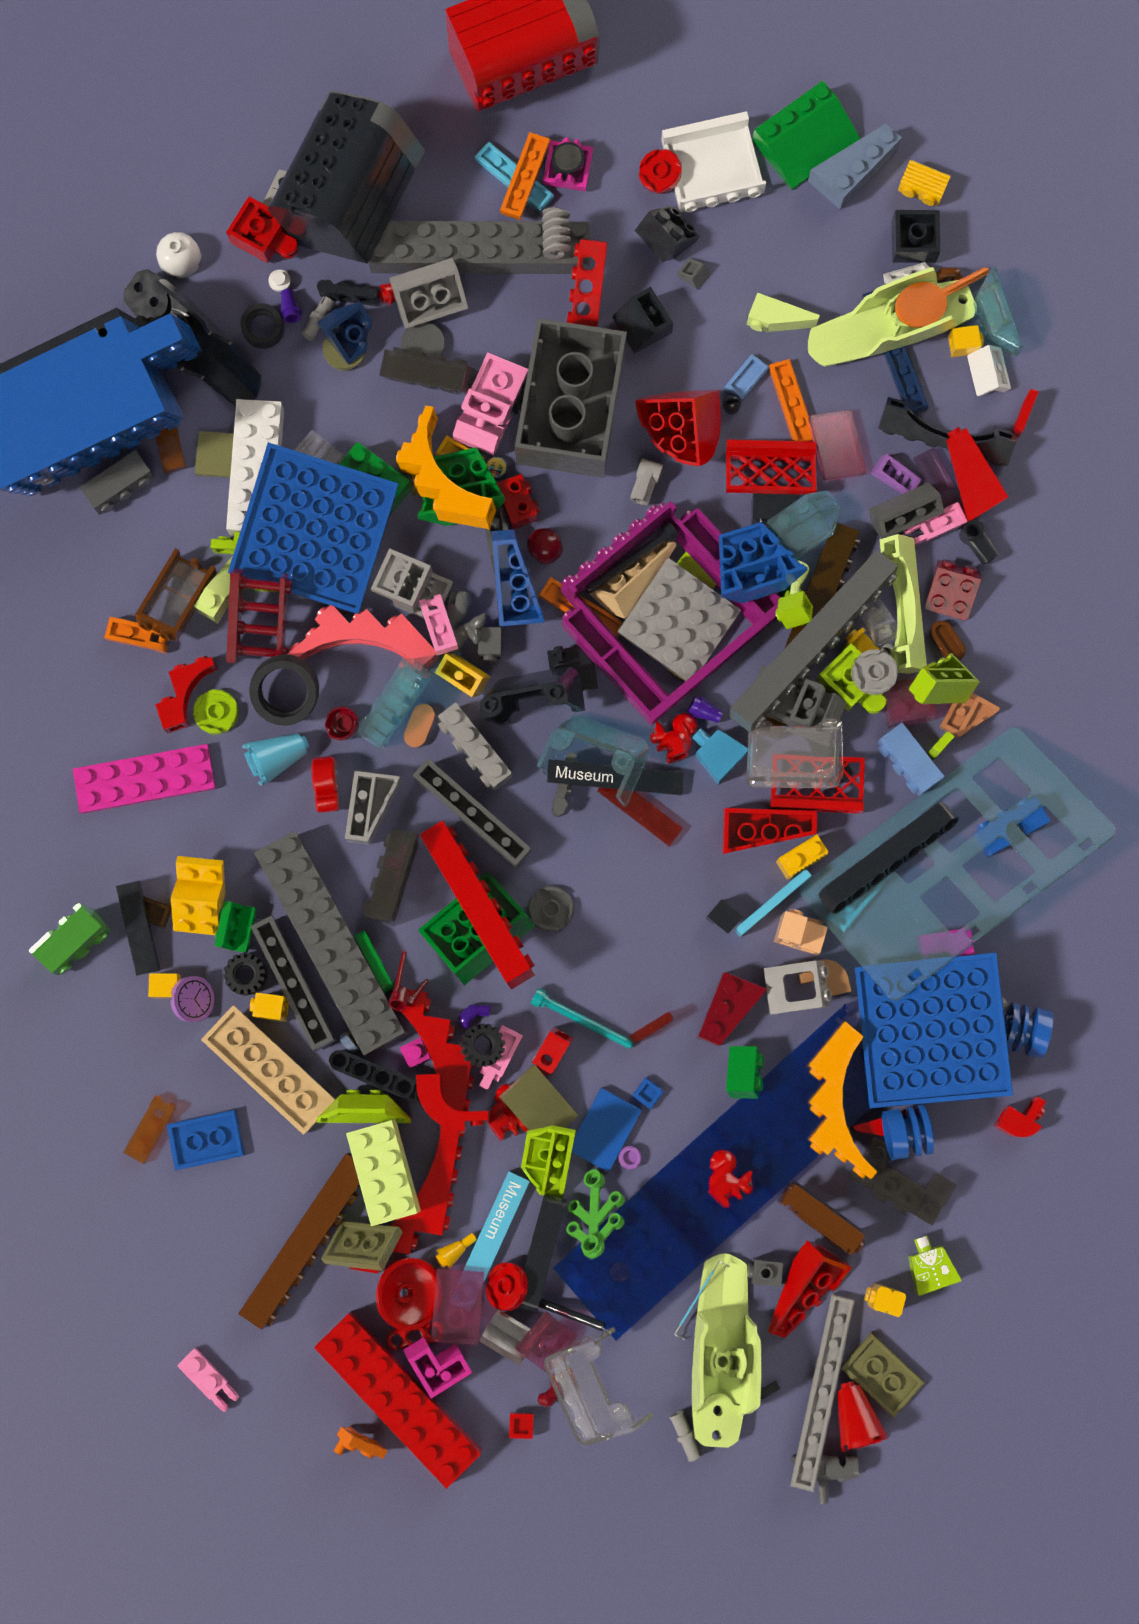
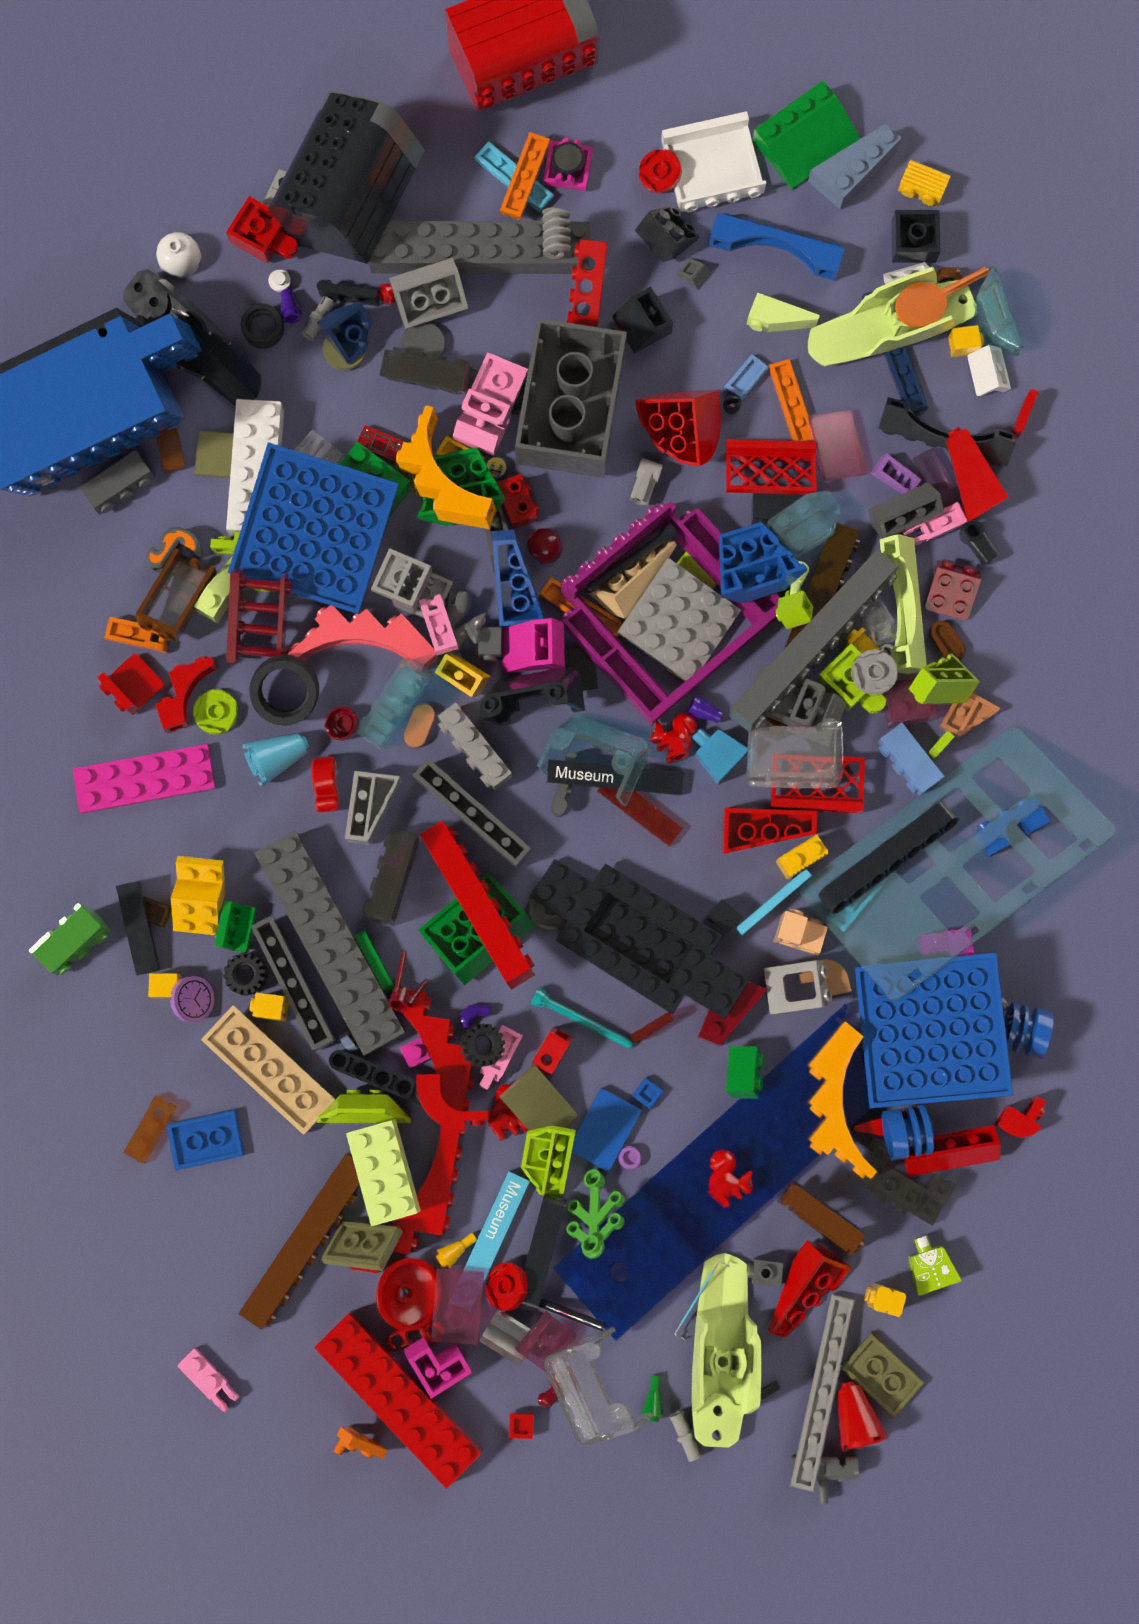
none -> red bracket [97,654,164,715]
none -> dark grey animal [146,527,203,572]
none -> tile [357,425,404,464]
none -> dark pink slope [502,618,565,674]
none -> black piece [530,859,750,1020]
none -> green cone [640,1376,664,1422]
none -> blue arch [709,213,845,281]
none -> red brick [902,1125,1001,1177]

